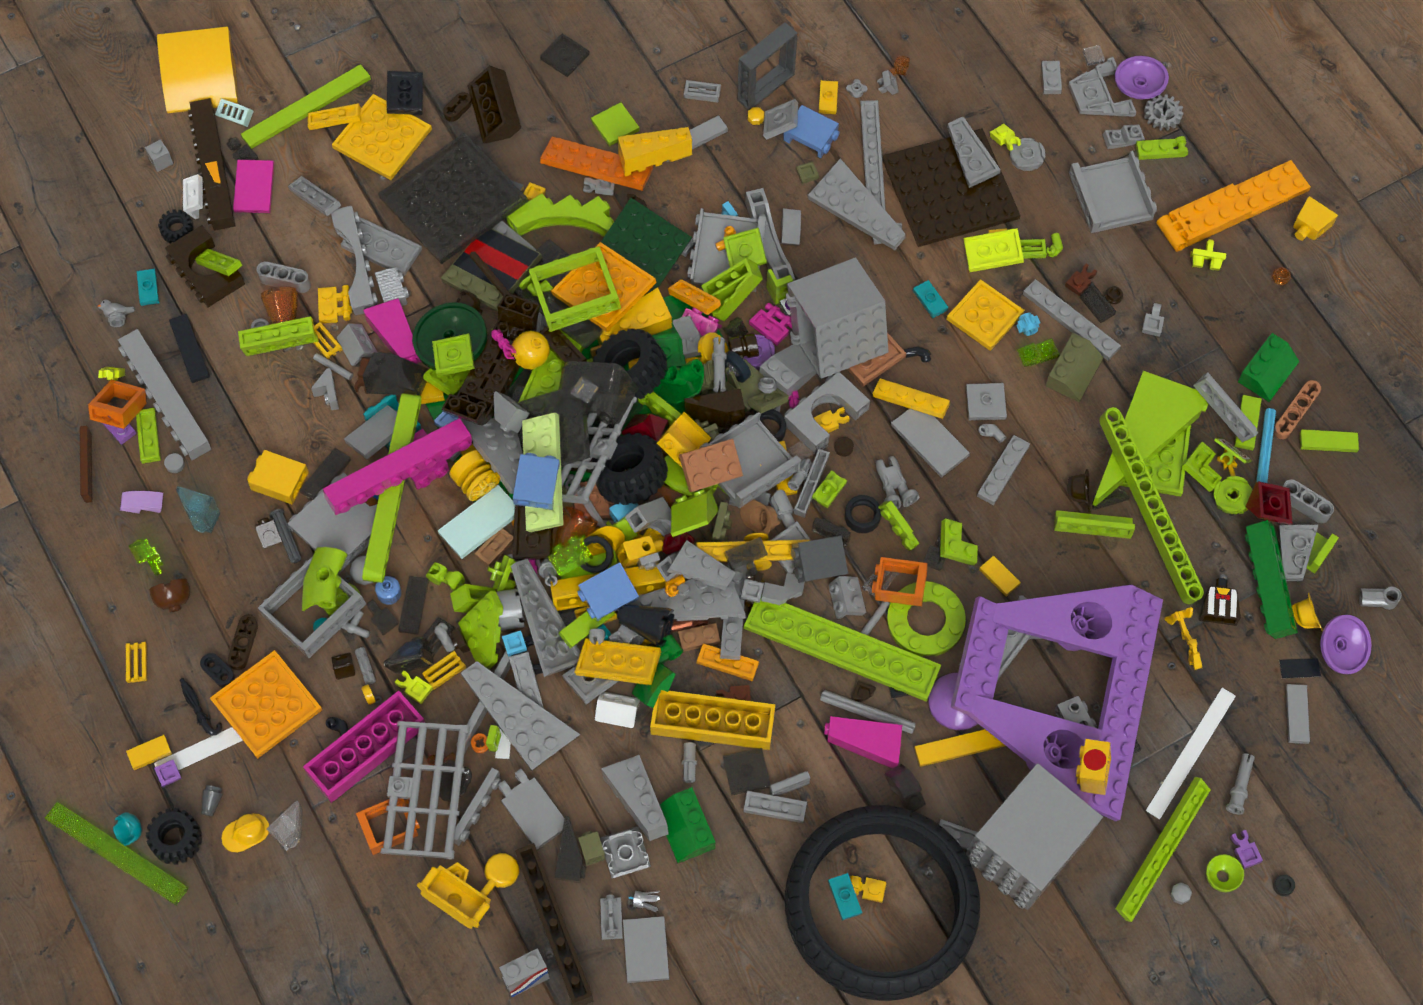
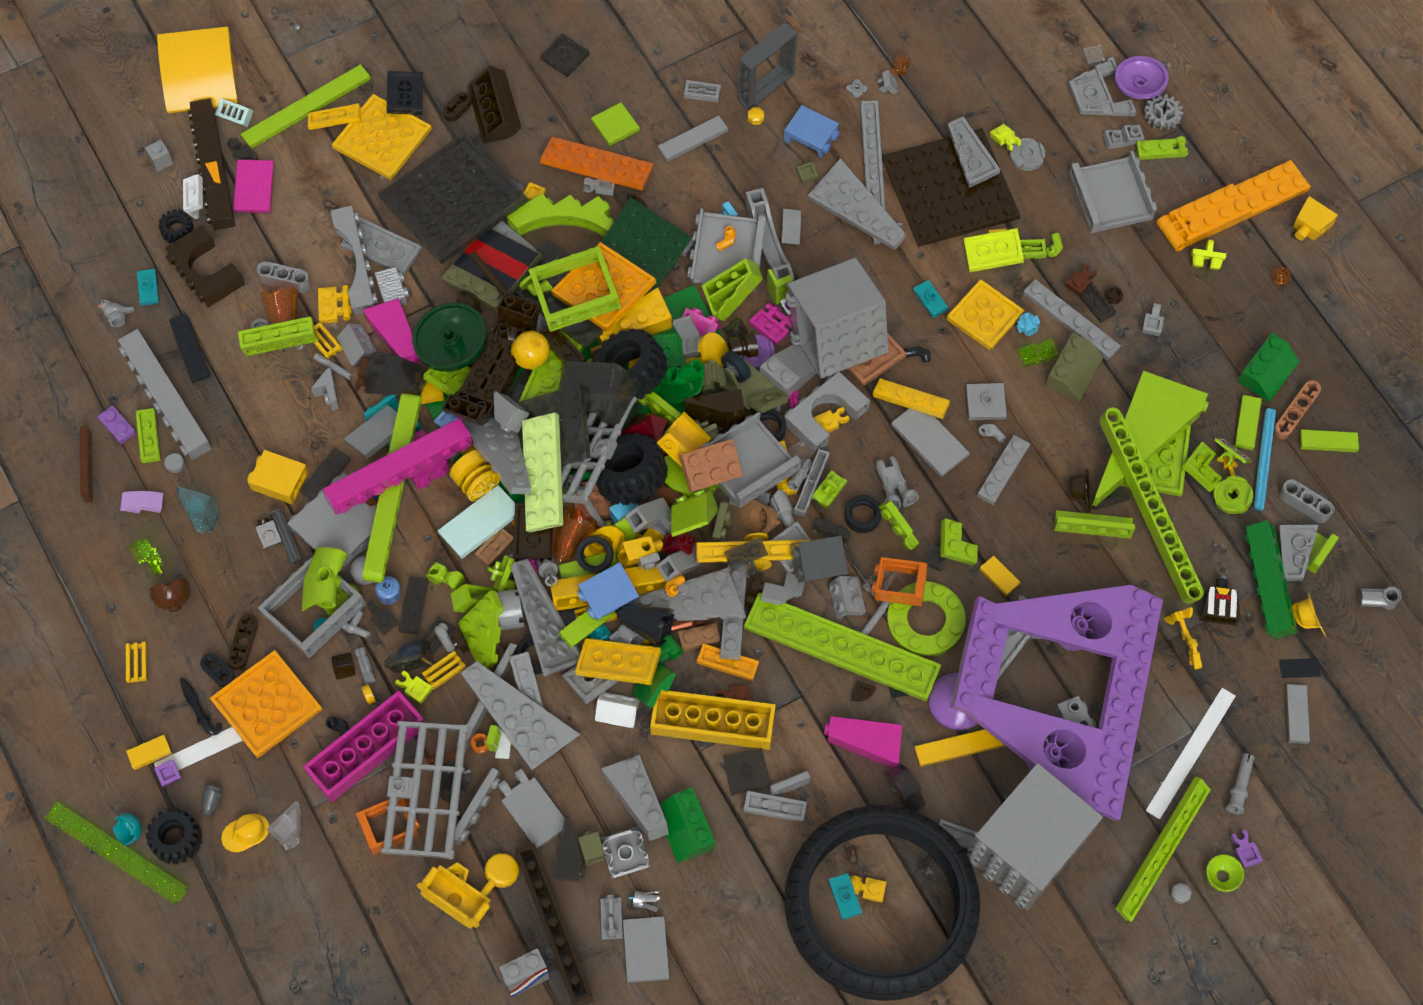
orange window [88,379,147,429] -> none
neon yellow plate [98,367,125,381] -> none
lime tile [195,249,242,276] -> none
light grey tile [288,176,341,216] -> none
lime tile [432,333,475,377] -> none
dark pink piece [491,330,516,359] -> none
medium azure plate [502,631,527,657] -> none
medium blue panel [513,453,560,510] -> none
clear neon green bracket [548,534,593,576] -> none
clear tile [571,376,598,403] -> none
light grey hinge [589,629,605,645] -> none
yellow wedge [618,127,692,177] -> none
light grey wing [667,540,735,590] -> none
light orange plate [668,279,721,315] -> none
light grey axle [682,742,697,783] -> none
light grey pin [712,337,727,393] -> none
lime tile [723,228,767,268] -> none
light grey tile [740,579,764,603] -> none
light grey plate [758,377,777,393] -> none
light grey plate [763,99,798,140] -> none
yellow plate [819,80,838,114] -> none
light grey axle [820,690,916,734] -> none
dark brown tile [834,437,854,457] -> none
light grey plate [1041,61,1062,94] -> none
yellow brick [1076,739,1111,795] -> none
light grey fence [1193,372,1258,442] -> none
dark red slope [1245,481,1293,525] -> none
pearl dark grey tile [1273,875,1295,896] -> none
medium lavender dish [1321,615,1371,674] -> none

